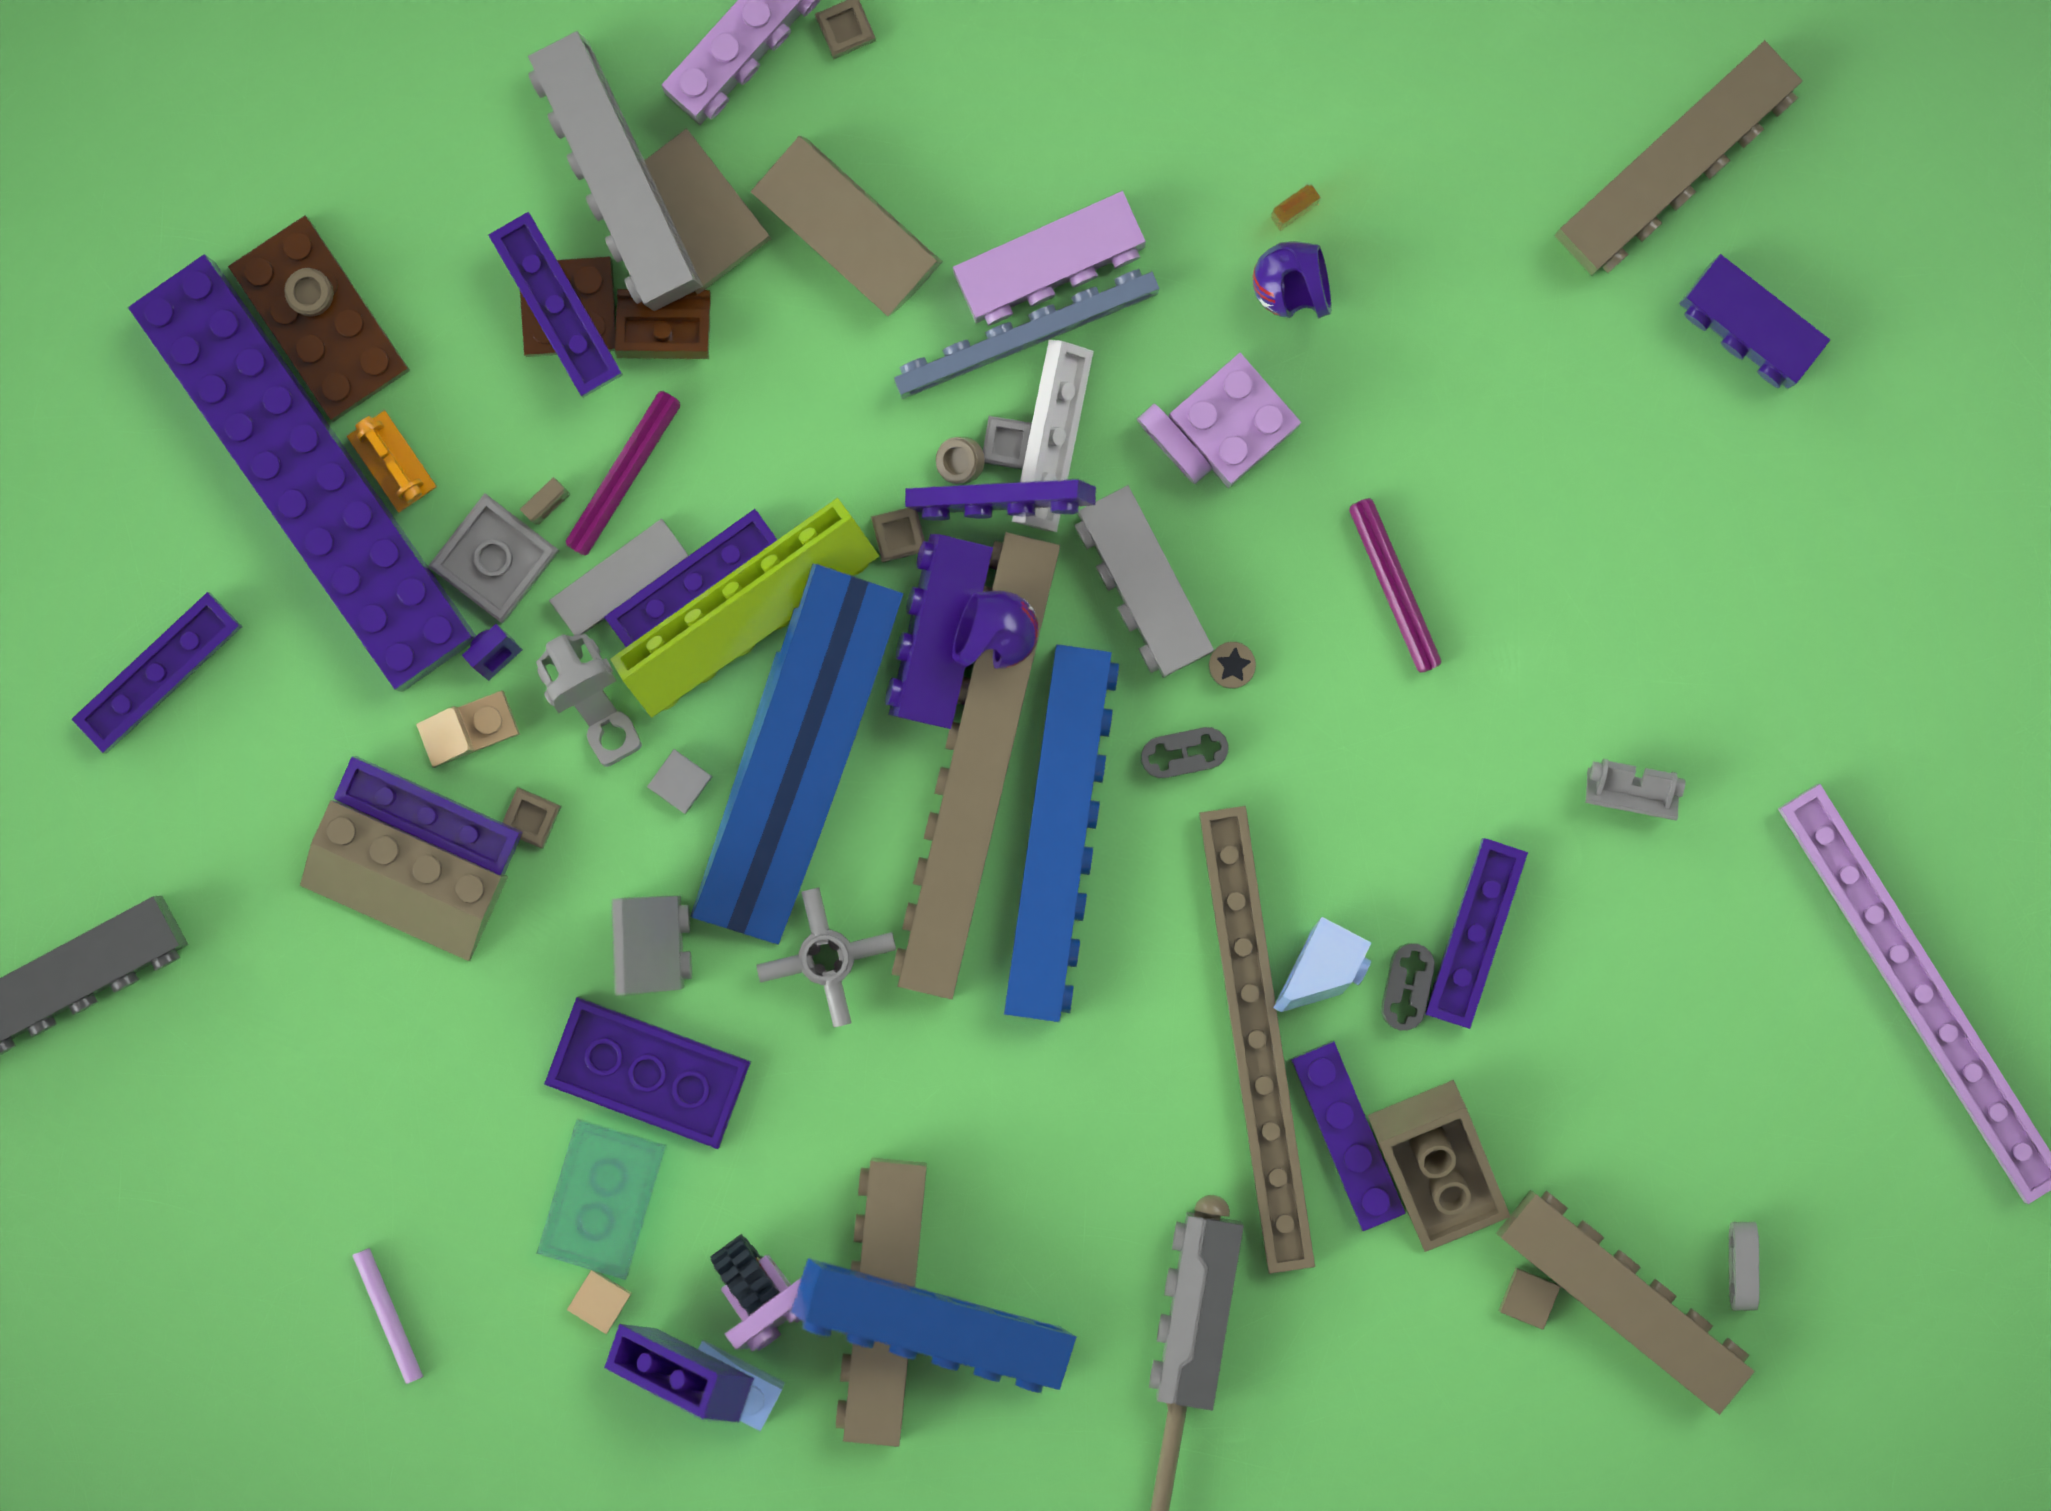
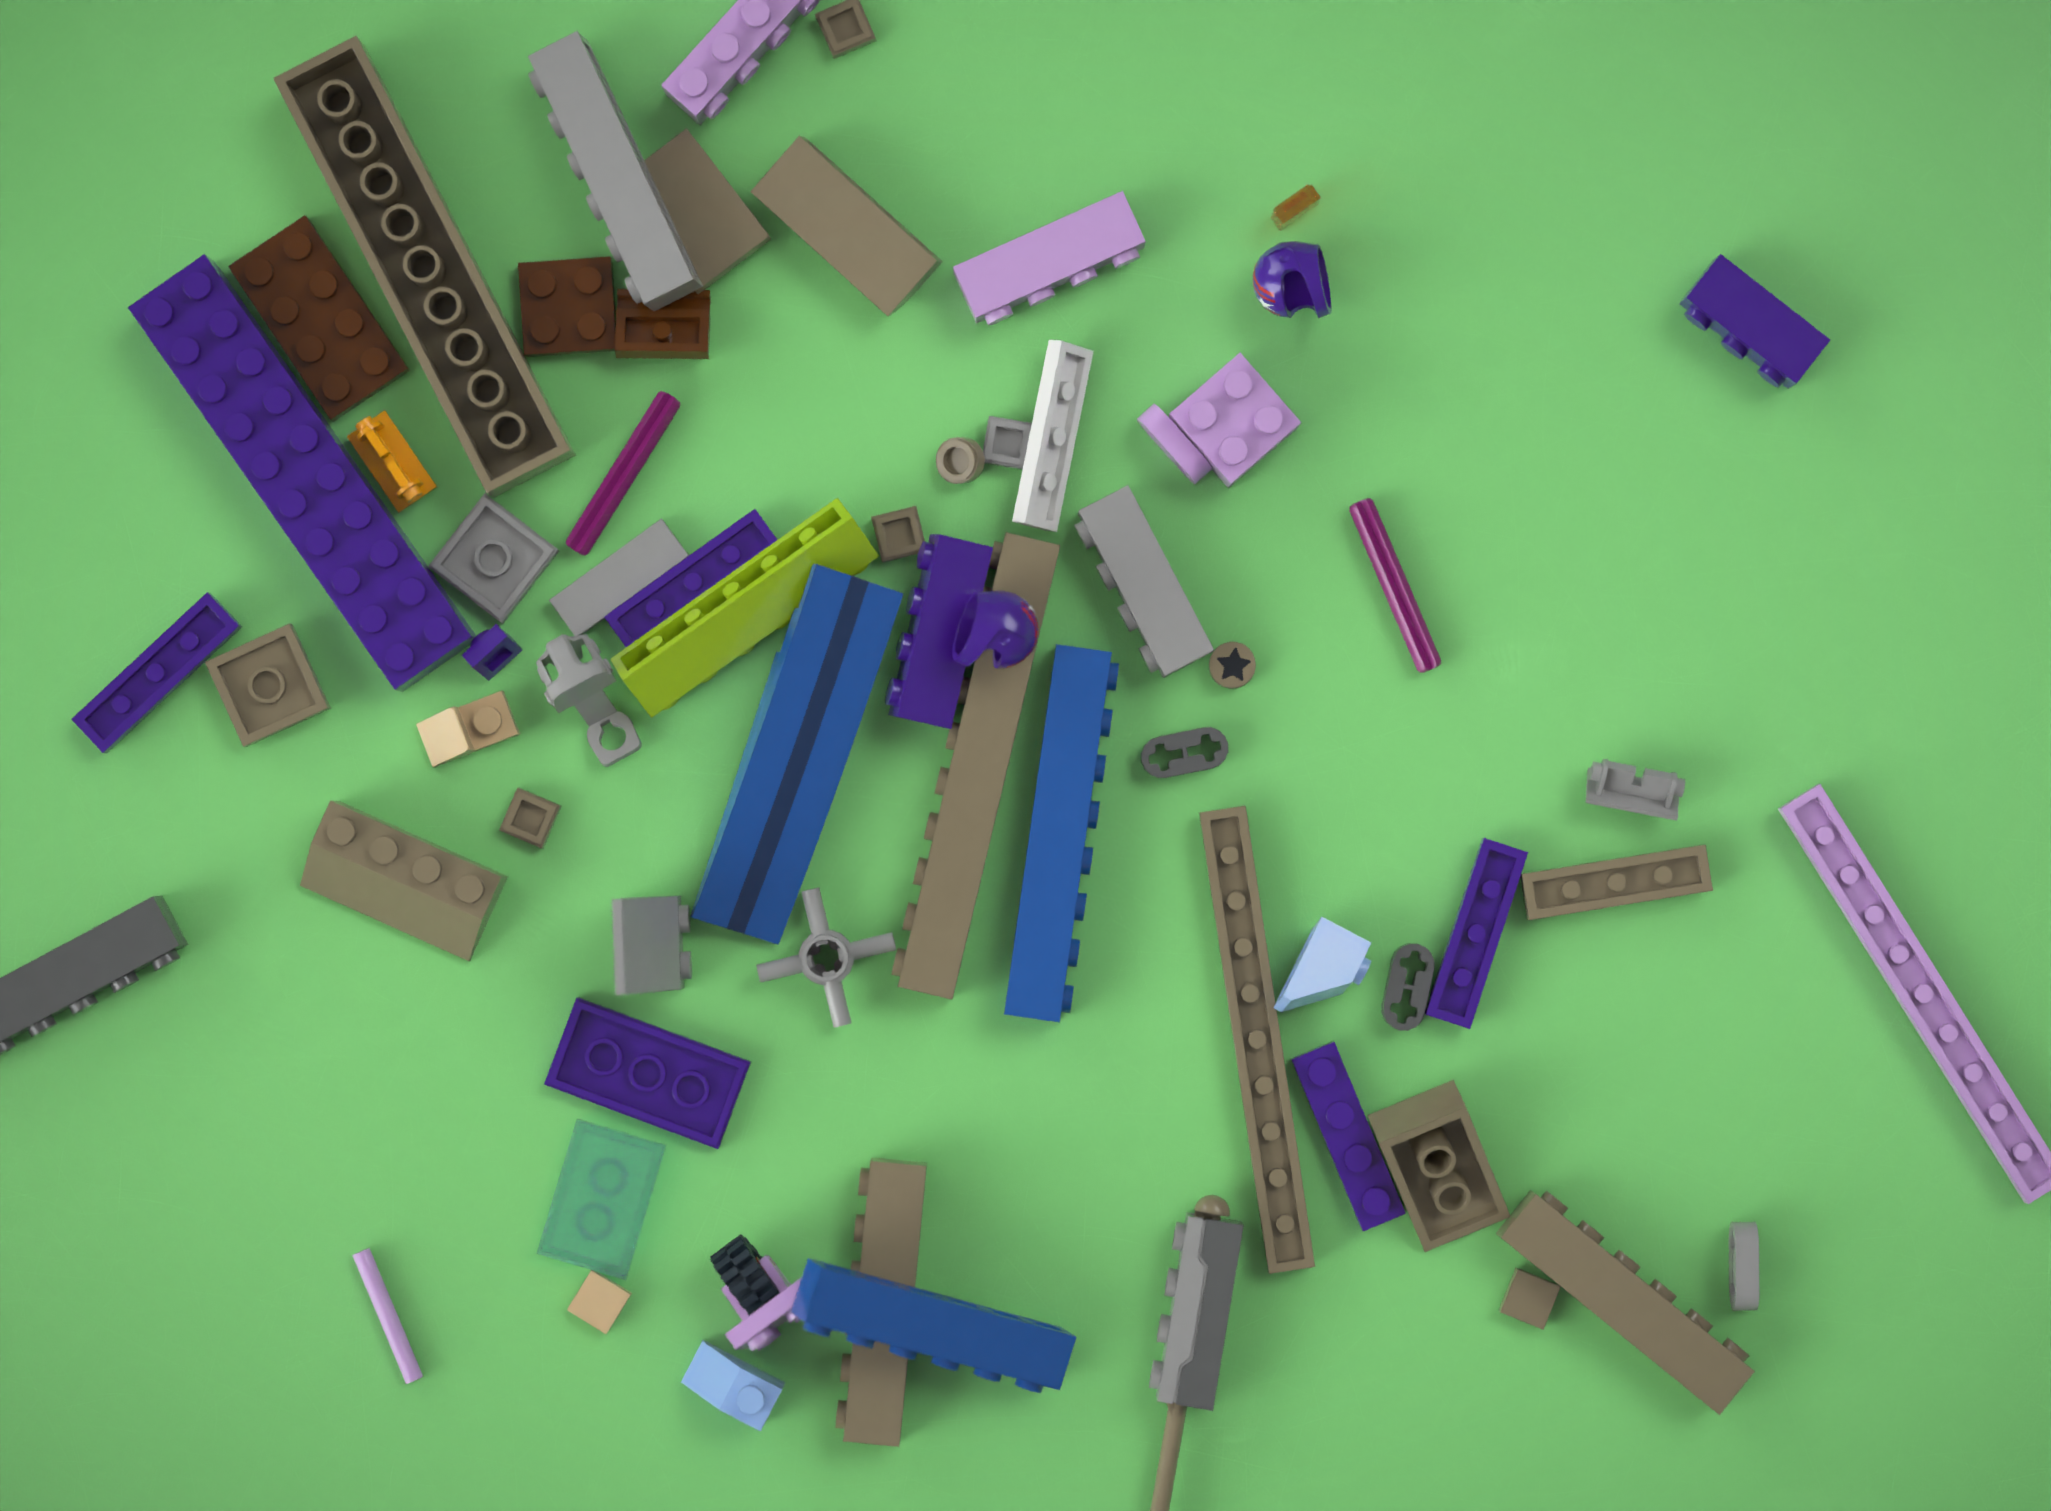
dark tan tile [285,268,334,316] -> none
dark purple plate [333,756,523,875] -> none
dark purple plate [488,212,623,398] -> none
dark tan tile [520,477,569,524] -> none
dark purple brick [604,1324,754,1422] -> none
light grey tile [647,749,713,814] -> none
sand blue plate [894,269,1159,399] -> none
dark purple plate [905,479,1096,521] -> none
dark tan brick [1554,40,1802,276] -> none
none -> dark tan plate [205,623,331,747]
none -> dark tan brick [273,36,576,498]
none -> dark tan plate [1520,845,1713,920]

